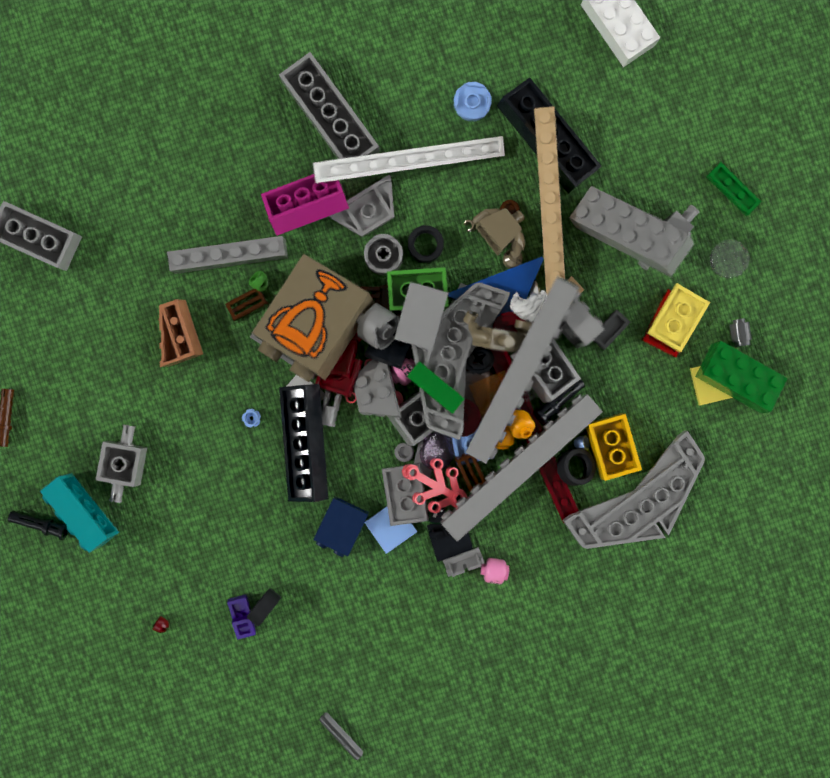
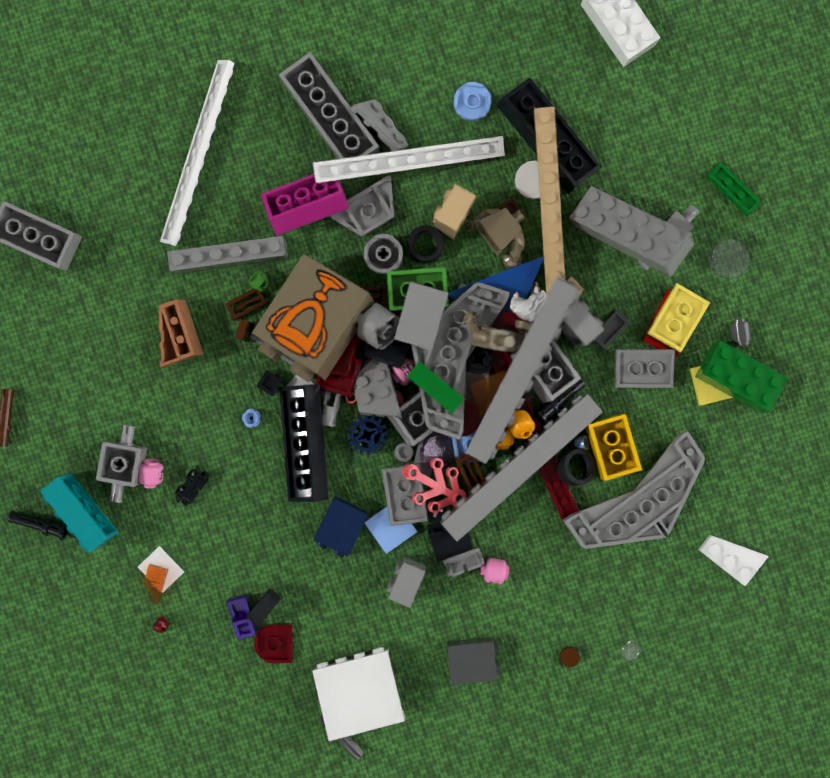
none -> bright pink head [138,459,163,488]
none -> white sticker [138,546,184,593]
none -> clear orange tile [143,564,169,604]
none -> white plate [160,60,234,246]
none -> black hinge [175,465,210,506]
none -> reddish brown tile [235,320,254,342]
none -> dark red tile [254,623,293,663]
none -> black plate [257,370,284,396]
none -> white panel [312,647,405,741]
none -> dark blue gear [346,415,388,456]
none -> light grey wing [350,99,409,151]
none -> light grey brick [386,556,425,608]
none -> tan brick [433,184,476,240]
none -> dark grey brick [447,637,500,685]
none -> white tile [514,160,540,200]
none -> reddish brown tile [560,646,580,667]
none -> light grey tile [615,349,675,388]
none -> clear plate [619,639,642,662]
none -> white wing [698,535,769,586]

